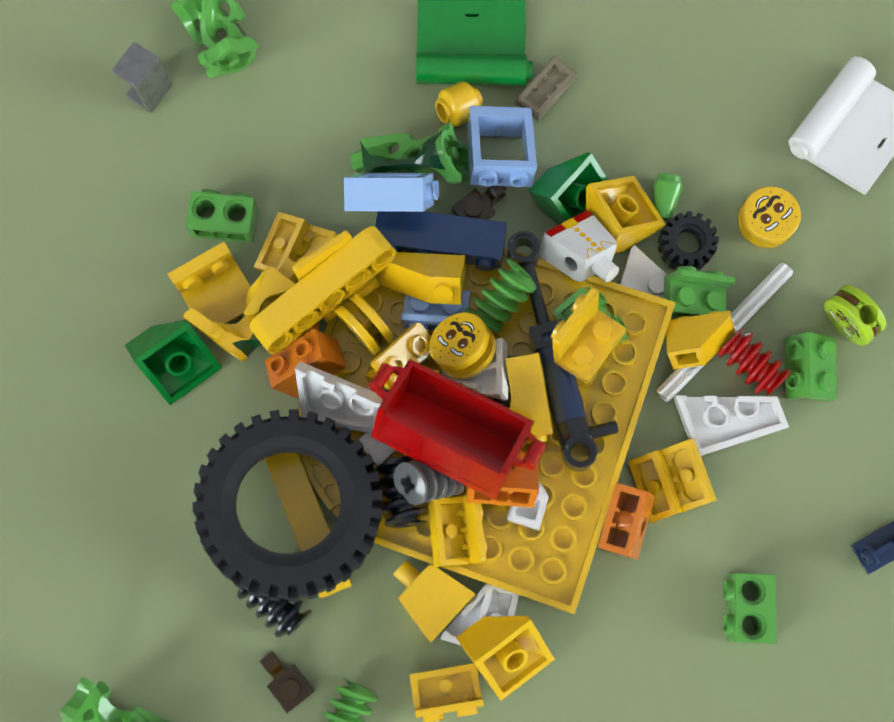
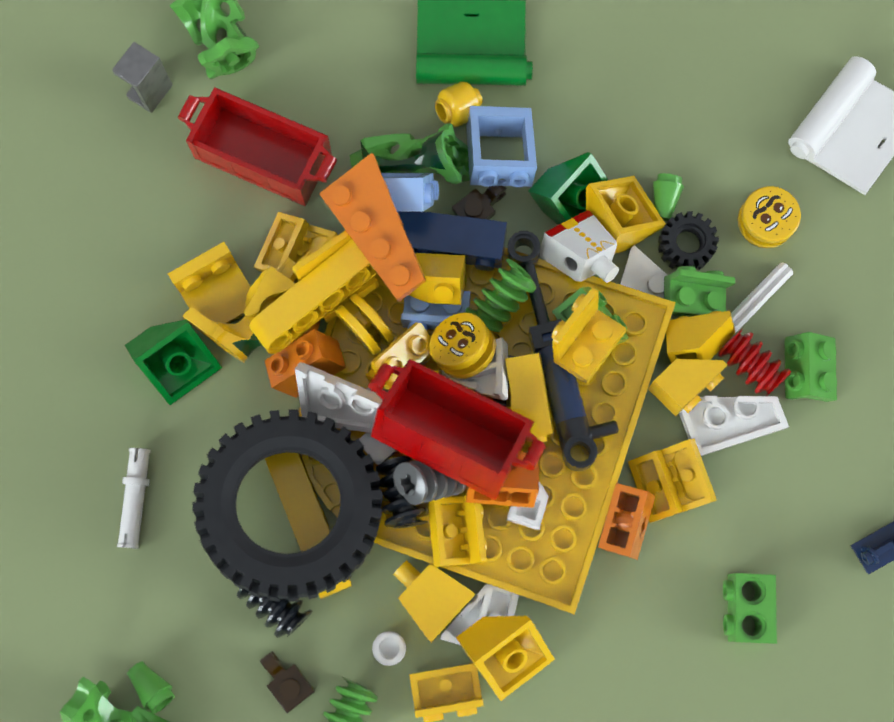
bright green brick [186,189,258,243] -> none
dark tan plate [515,56,578,122] -> none
lime head [824,285,887,346] -> none
none -> white pin [117,448,151,549]
none -> bright green cone [127,661,175,714]
none -> red container [178,87,337,207]
none -> orange wing [319,153,426,302]
none -> white tile [372,631,406,666]
none -> yellow slope [648,359,727,416]

